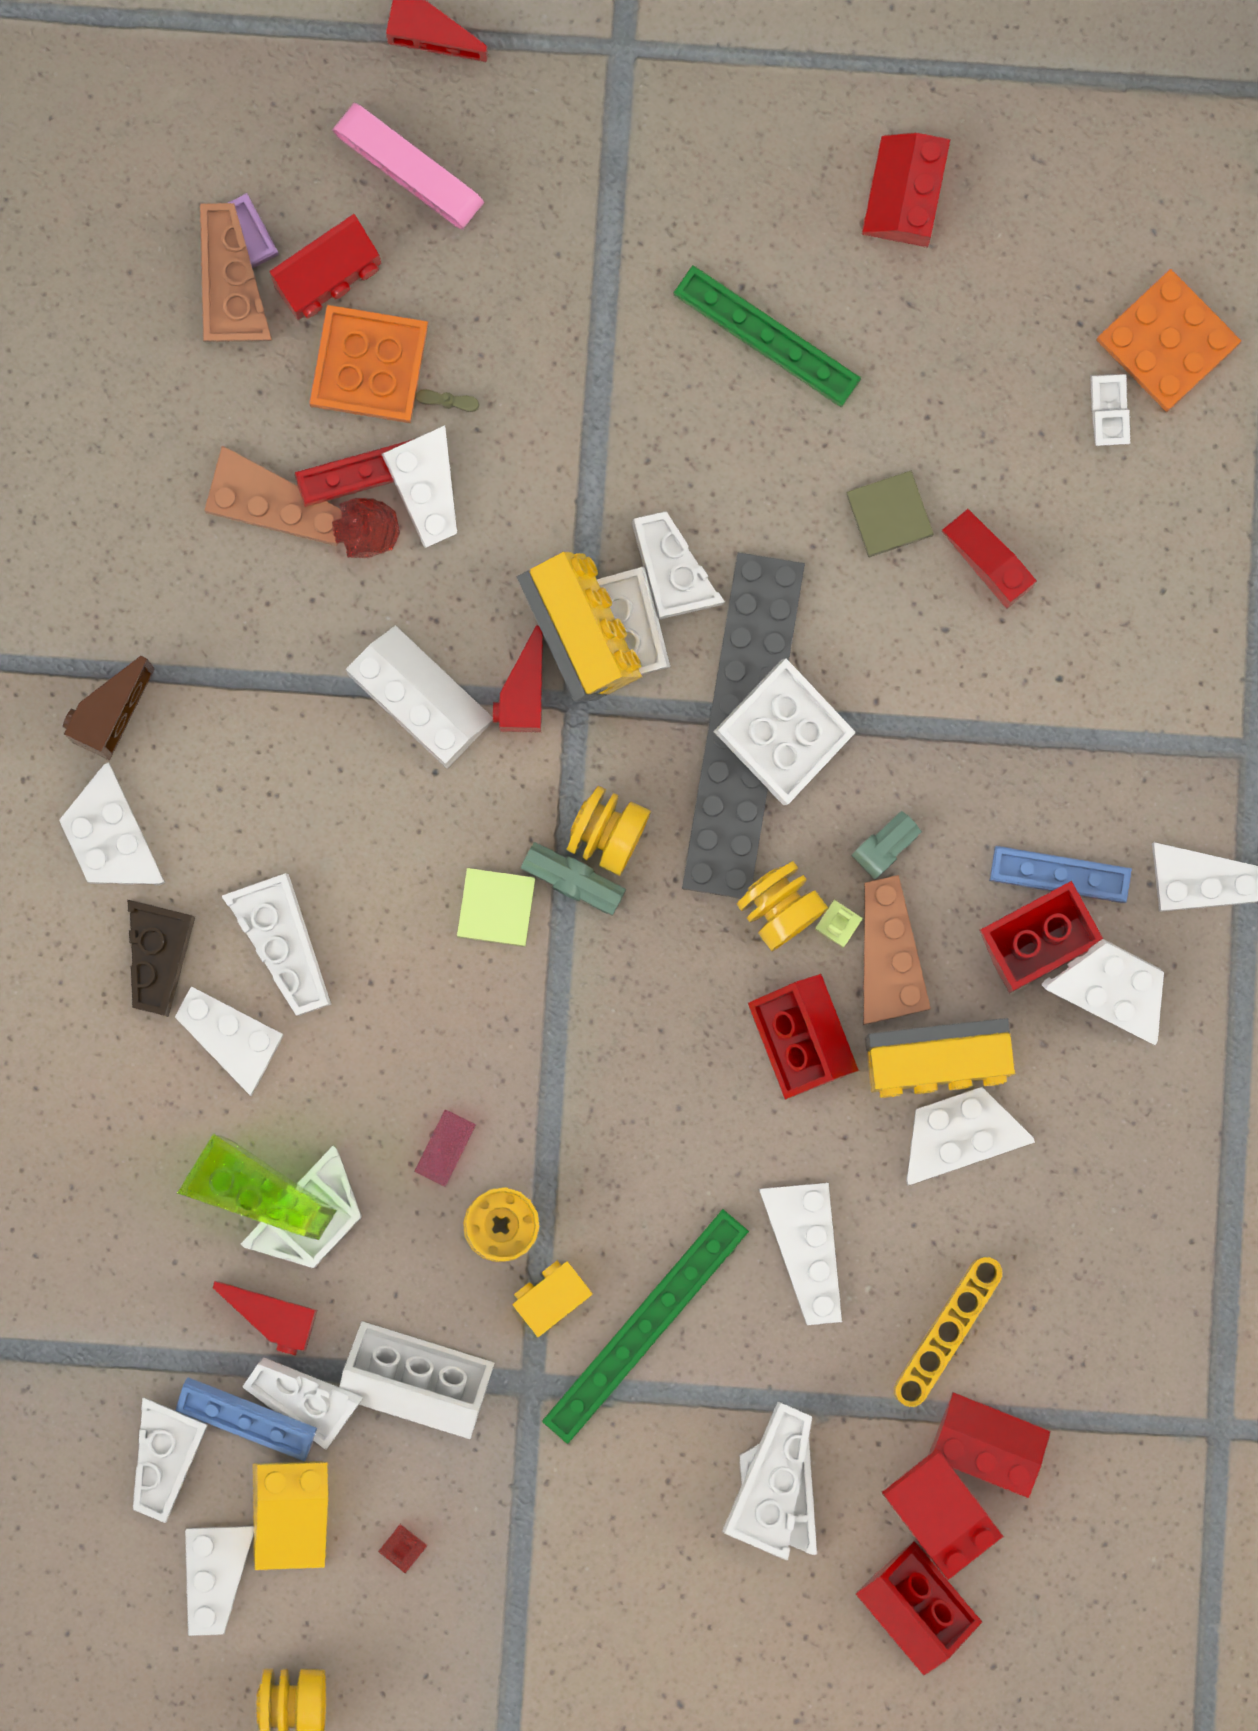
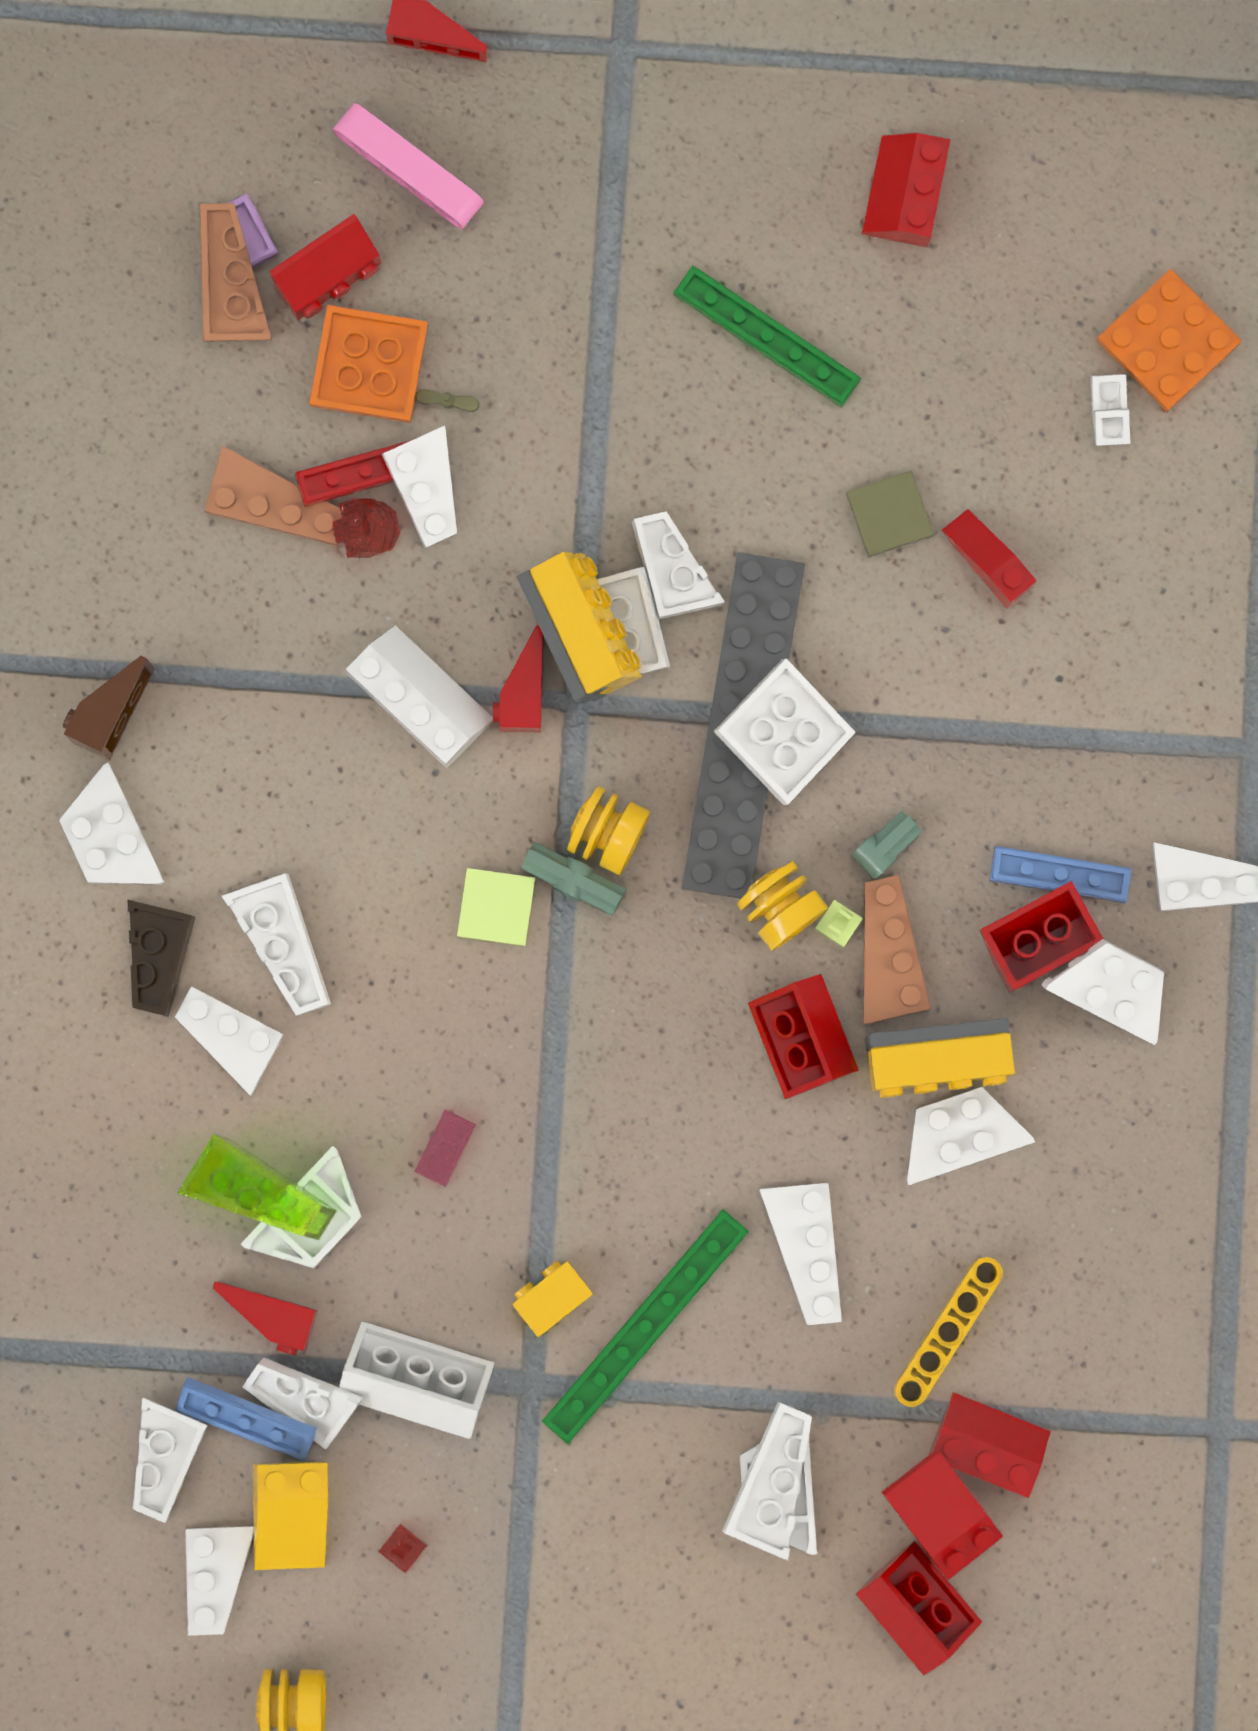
yellow wheel [463,1187,539,1262] -> none

